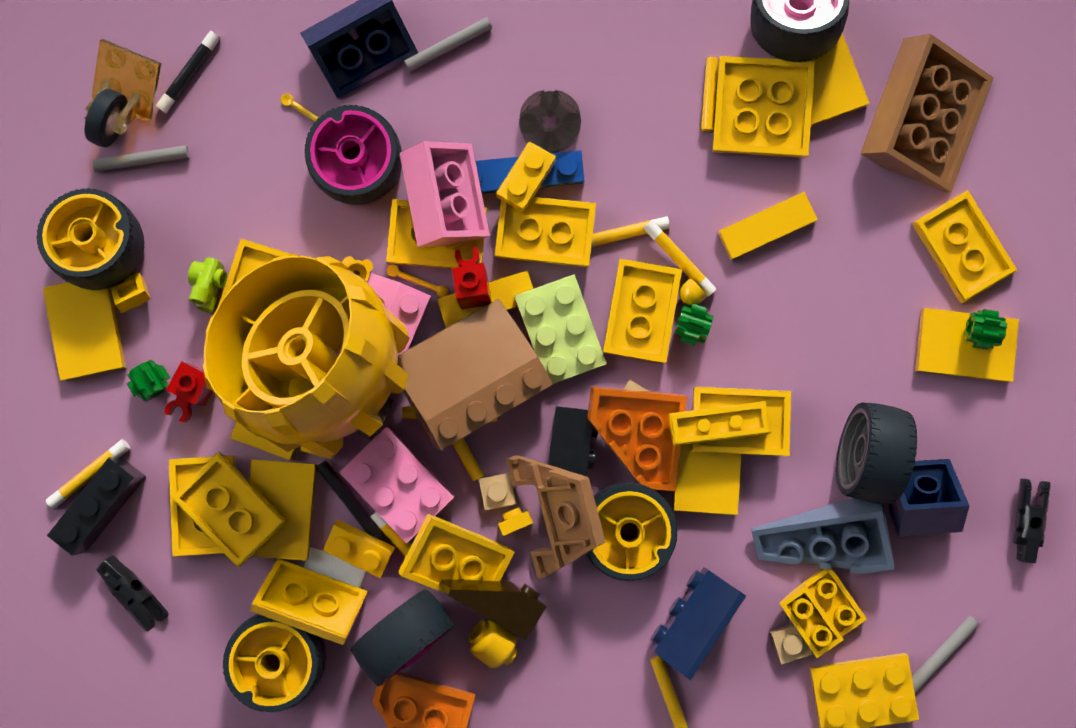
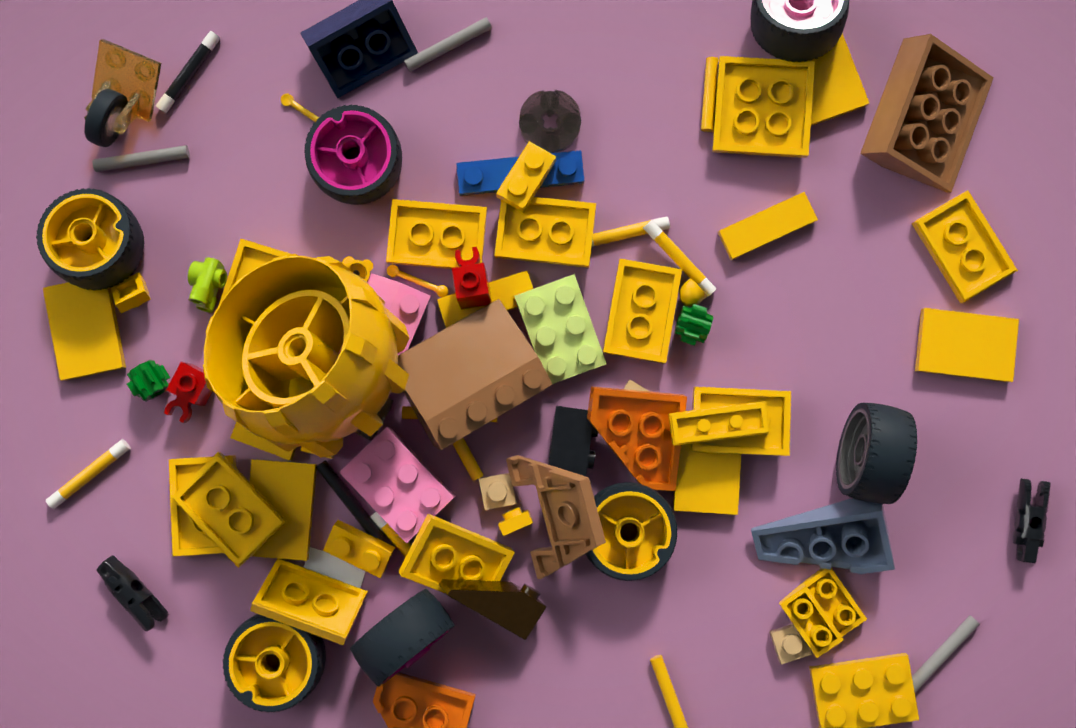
black brick [47,457,146,556] -> none
bright pink slope [399,141,490,247] -> none
yellow head [468,620,517,669] -> none
dark blue slope [650,567,746,681] -> none
dark blue slope [889,459,970,536] -> none
green gear [964,309,1007,350] -> none

